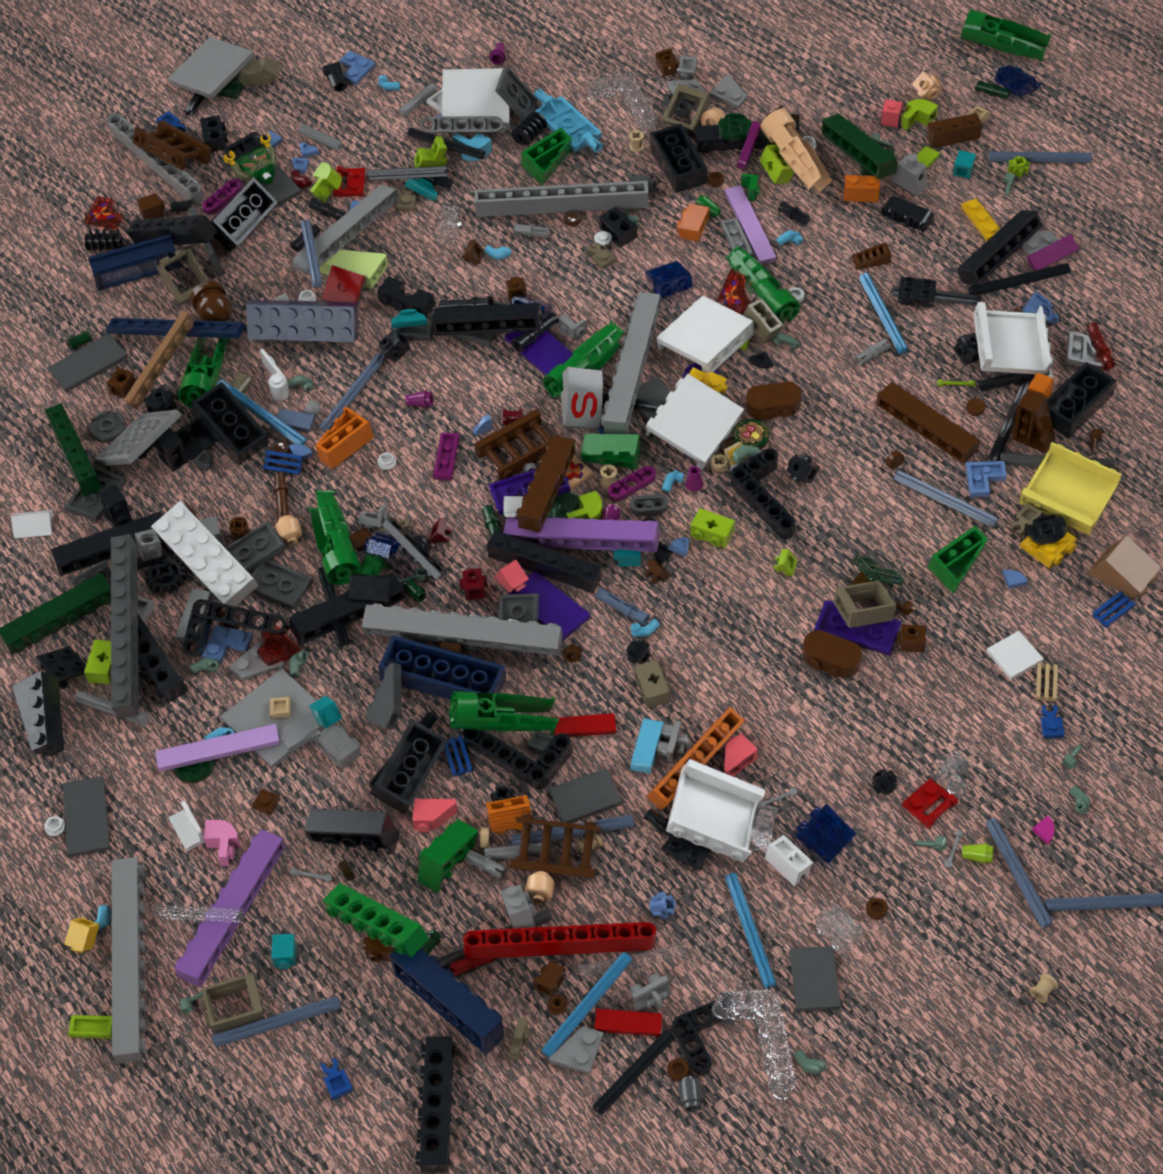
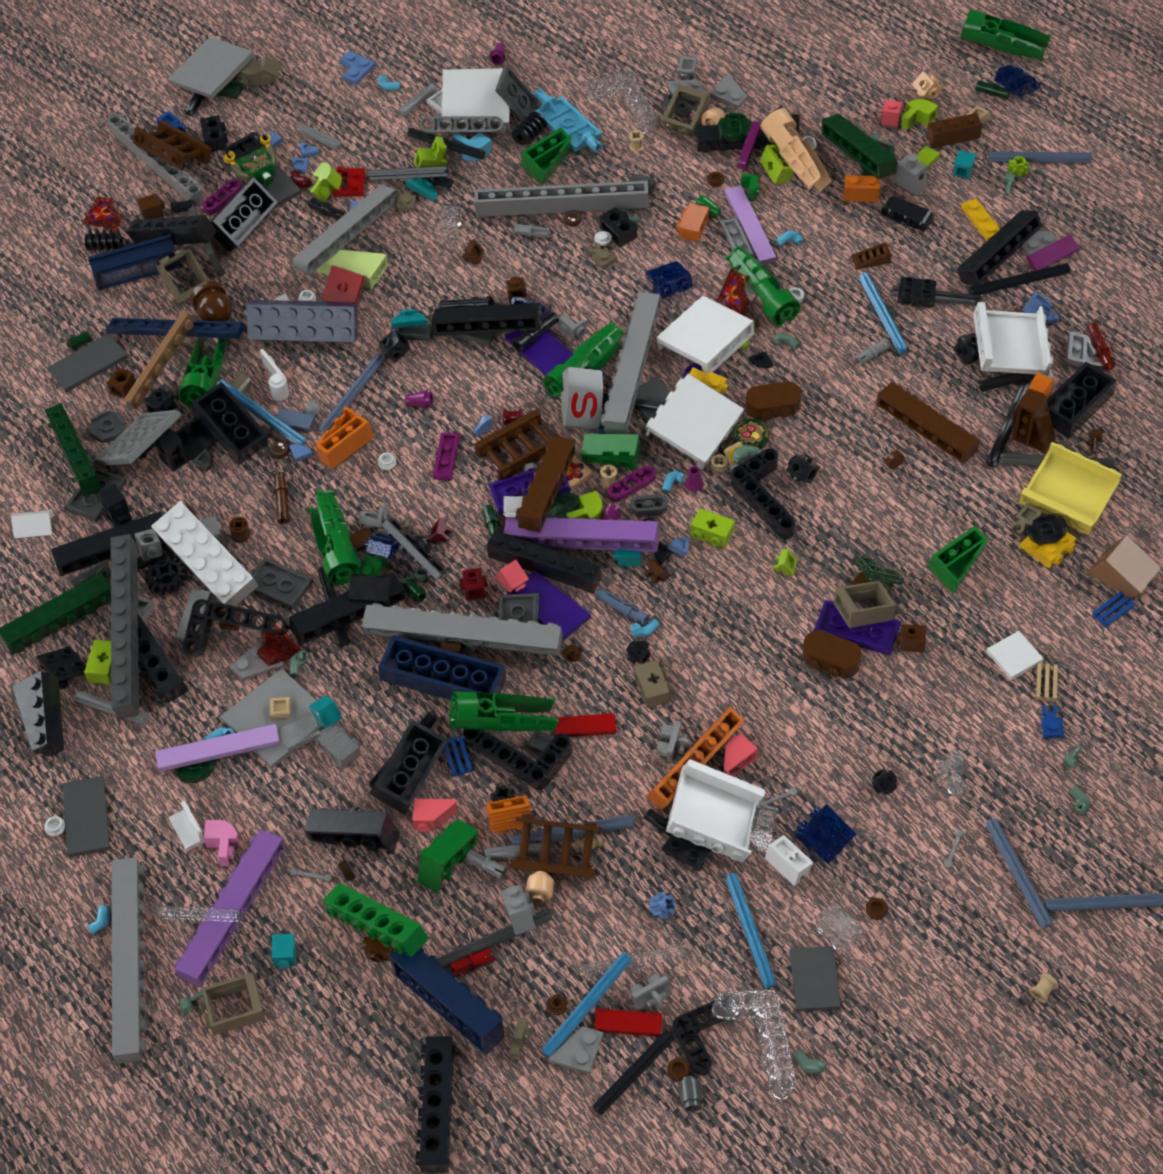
yellow brick [64,917,100,953] -> none
lime tile [68,1015,112,1039] -> none
sand green arm [189,657,219,675] -> none
medium blue plate [201,625,253,664] -> none
sand blue axle [212,996,341,1047] -> none
dark grey tile [225,521,287,573] -> none
reddish brown plate [252,789,280,815] -> none
blue tile [263,450,303,475] -> none
light nougat head [275,515,303,545] -> none
sand green arm [287,375,314,392] -> none
black axle [290,224,321,252] -> none
sand blue axle [301,219,322,288] -> none
blue plate [321,1058,353,1100] -> none
black piece [322,62,347,92] -> none
dark grey slope [366,663,402,729] -> none
black arch [377,276,435,317] -> none
dark green pin [422,929,442,956] -> none
red beam [463,922,656,959] -> none
tan tile [480,827,489,848] -> none
medium azure arm [484,245,511,260] -> none
reddish brown brick [533,961,566,997] -> none
dark grey tile [549,768,622,823] -> none
medium azure beam [631,718,664,774] -> none
black brick [650,123,707,193] -> none
reddish brown brick [656,48,679,76] -> none
dark tan brick [743,298,783,344] -> none
black axle [778,201,810,225] -> none
sand blue axle [894,470,998,527] -> none
reddish brown hand [895,601,914,615] -> none
red plate [902,778,958,829] -> none
sand green hand [916,835,947,851] -> none
lime hinge [937,379,976,386] -> none
lime cone [962,843,994,865] -> none
reddish brown tile [966,398,986,416] -> none
medium blue plate [966,461,1007,497] -> none
medium blue tile [1002,570,1028,589] -> none
dark pink tile [1032,816,1054,845] -> none

